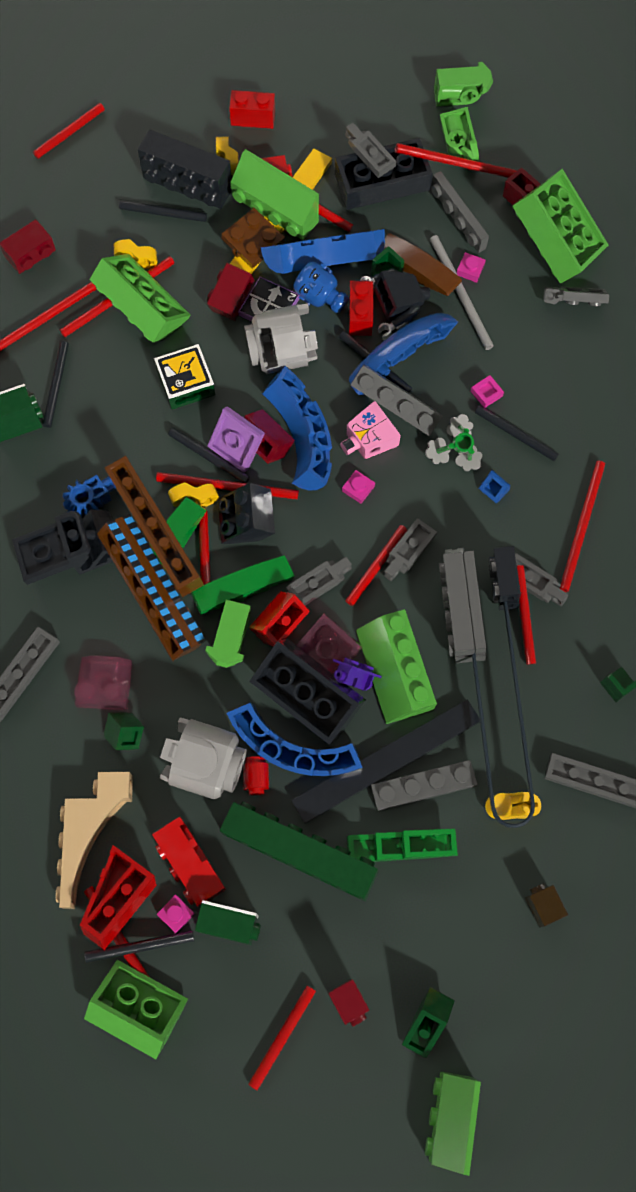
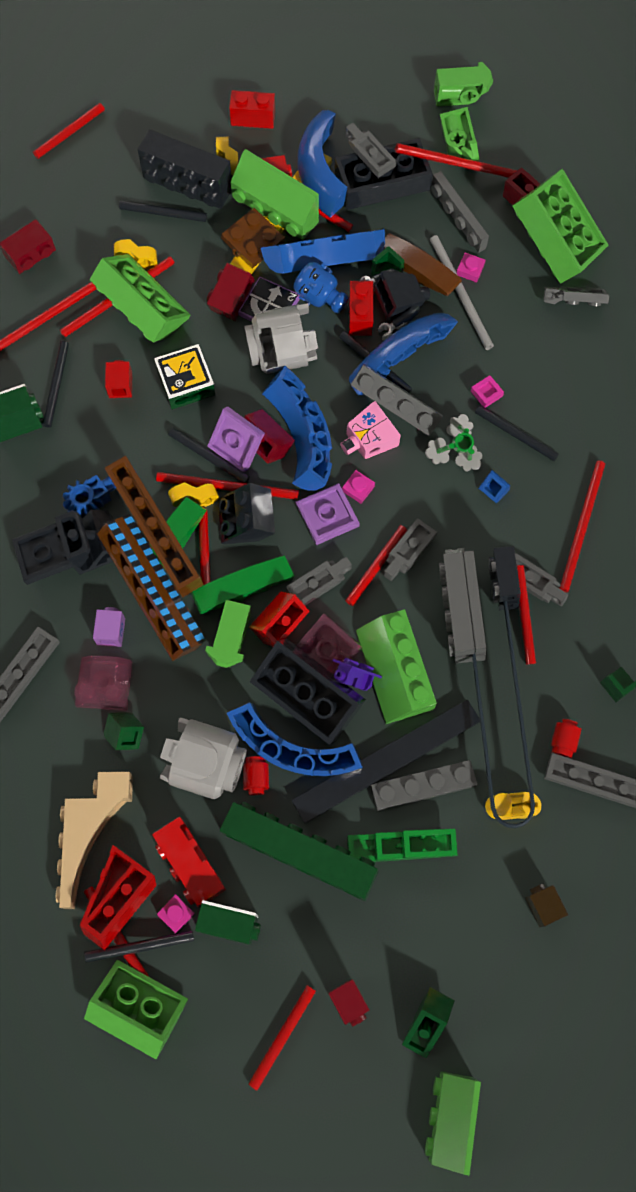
none -> medium lavender brick [93,607,125,647]
none -> red brick [105,360,132,398]
none -> medium lavender tile [296,483,360,545]
none -> blue brick [297,110,347,218]
none -> red brick [551,719,582,759]

